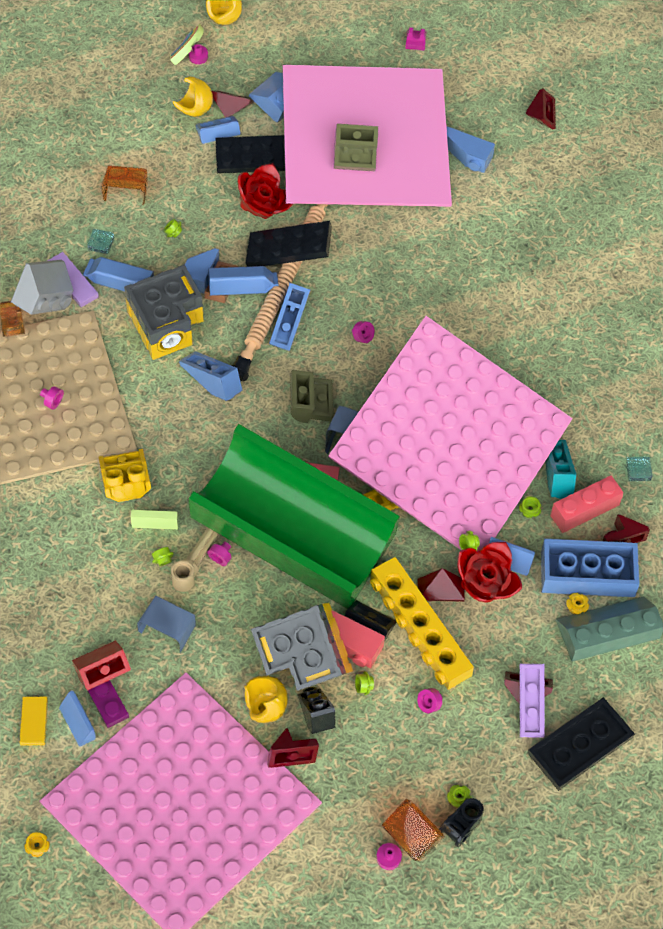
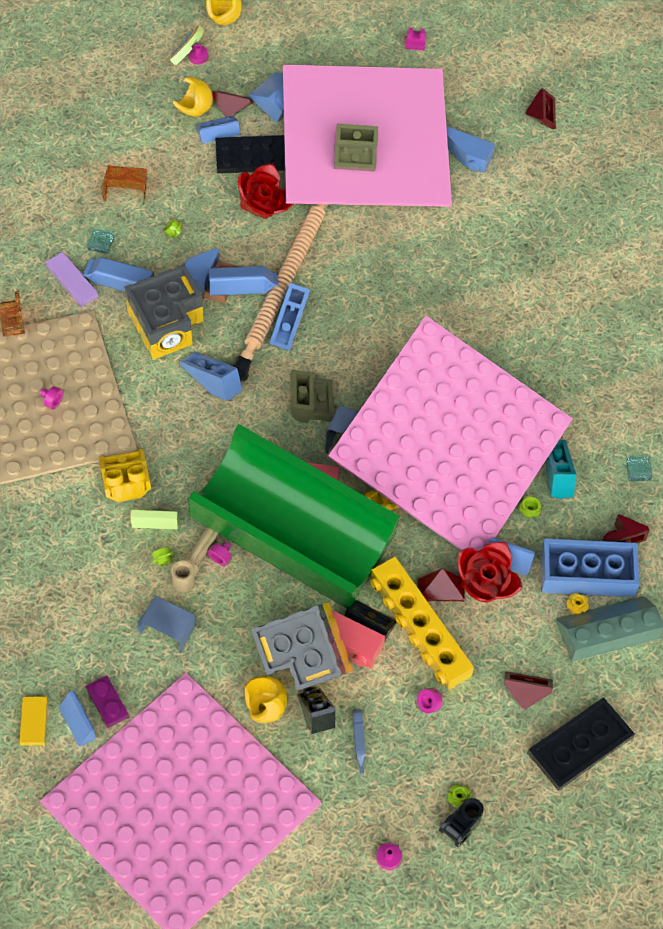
light grey slope [11,260,74,315] -> none
yellow plate [24,832,50,857] -> none
red brick [72,640,131,691] -> none
black plate [245,221,332,267] -> none
dark red slope [267,728,319,768] -> none
dark pink tile [352,321,375,343] -> none
lime plate [355,671,374,695] -> none
clear orange piece [381,799,445,861] -> none
lime plate [459,530,480,551] -> none
lavender tile [520,664,545,738] -> none
coral brick [550,475,624,533] -> none
none -> sand blue piece [352,710,365,774]

